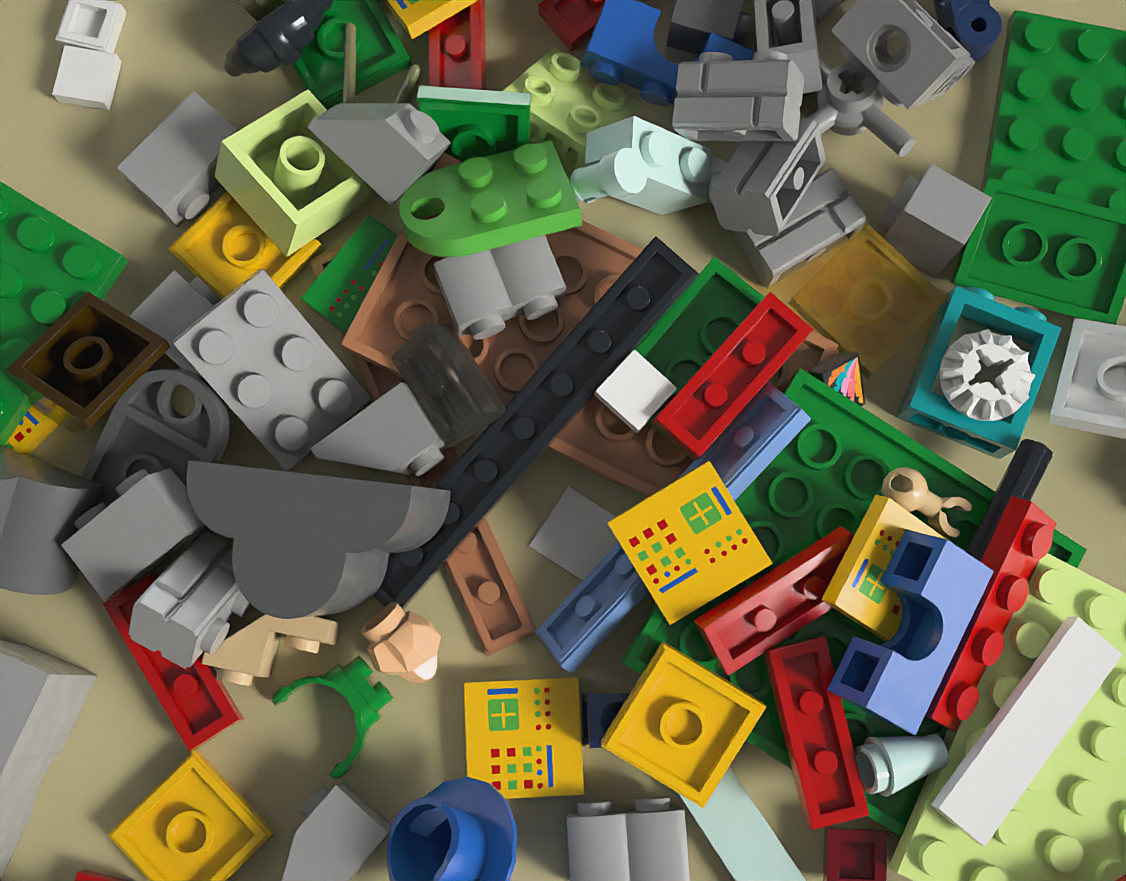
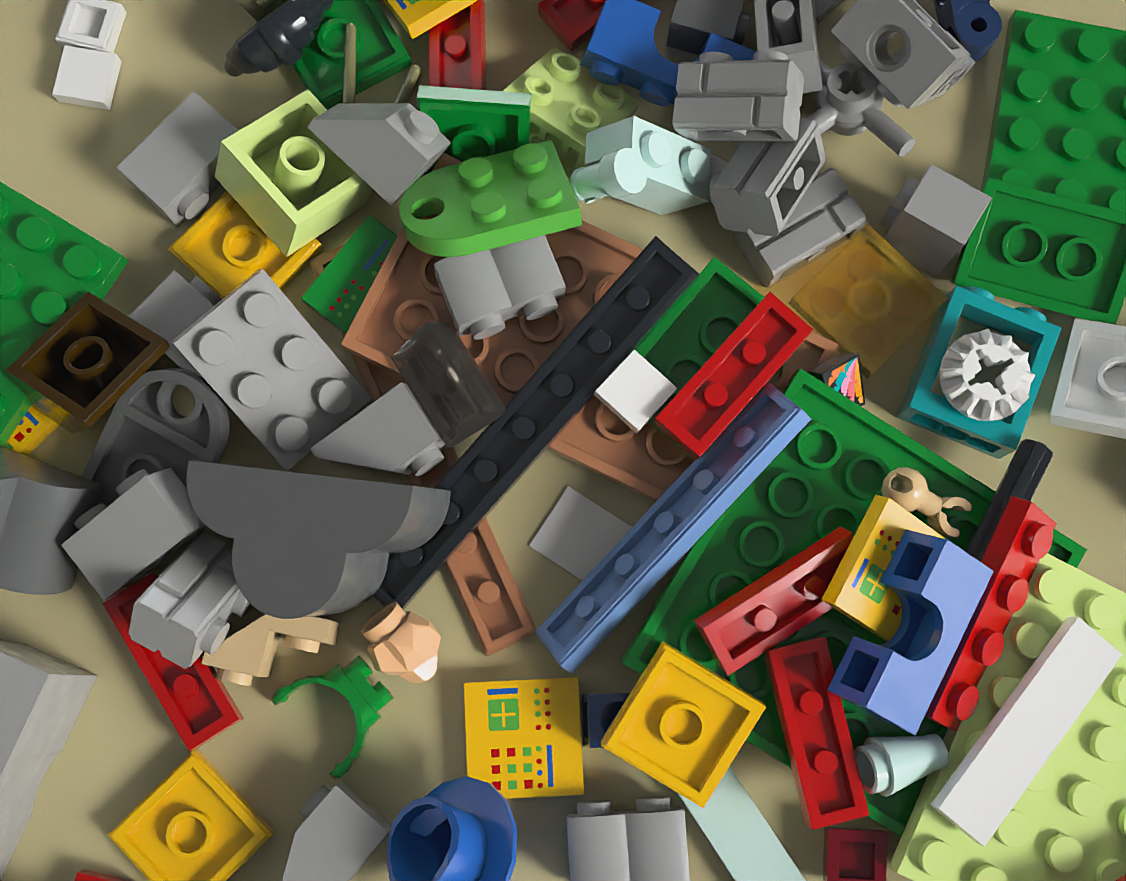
yellow tile [607,460,773,625] -> none

